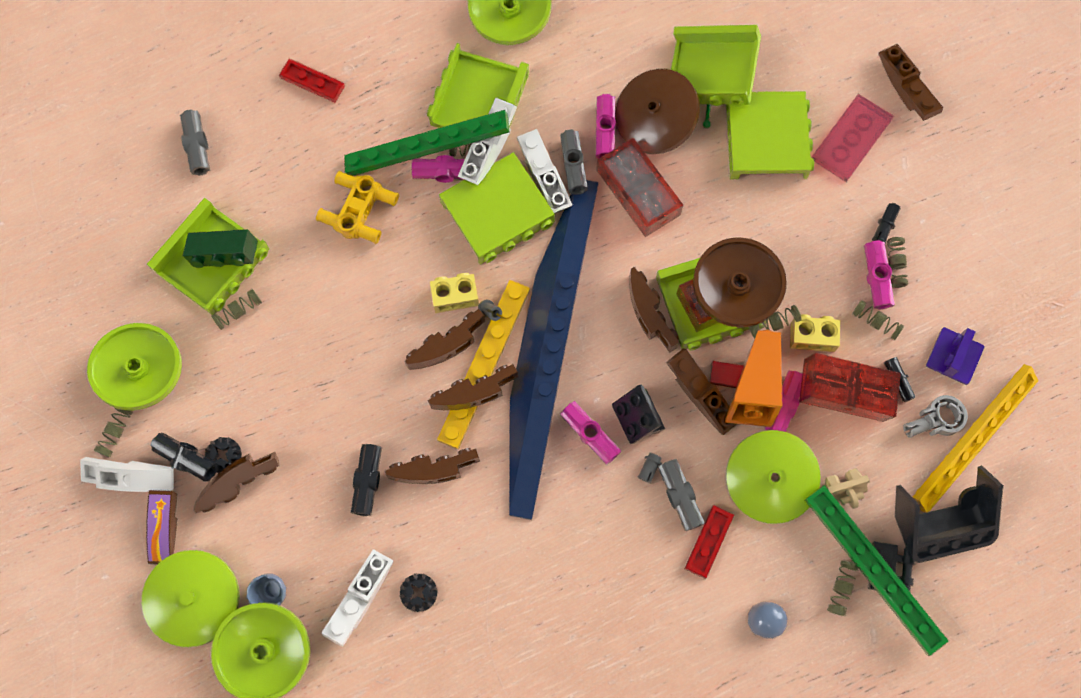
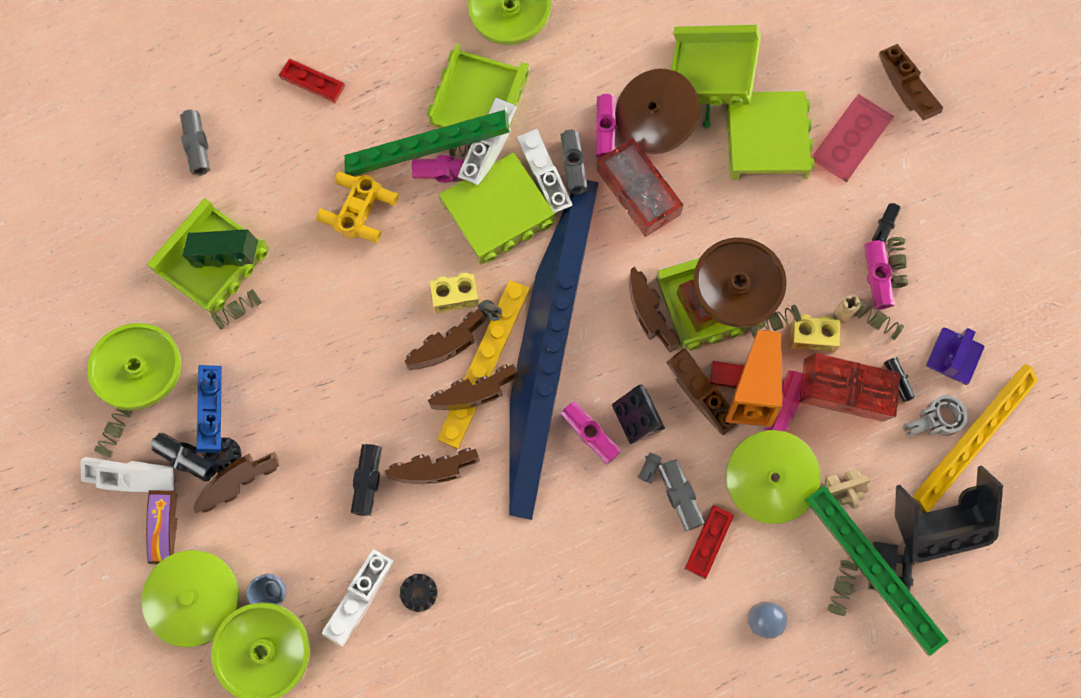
none -> blue plate [196,365,222,453]
none -> tan piece [834,295,860,324]

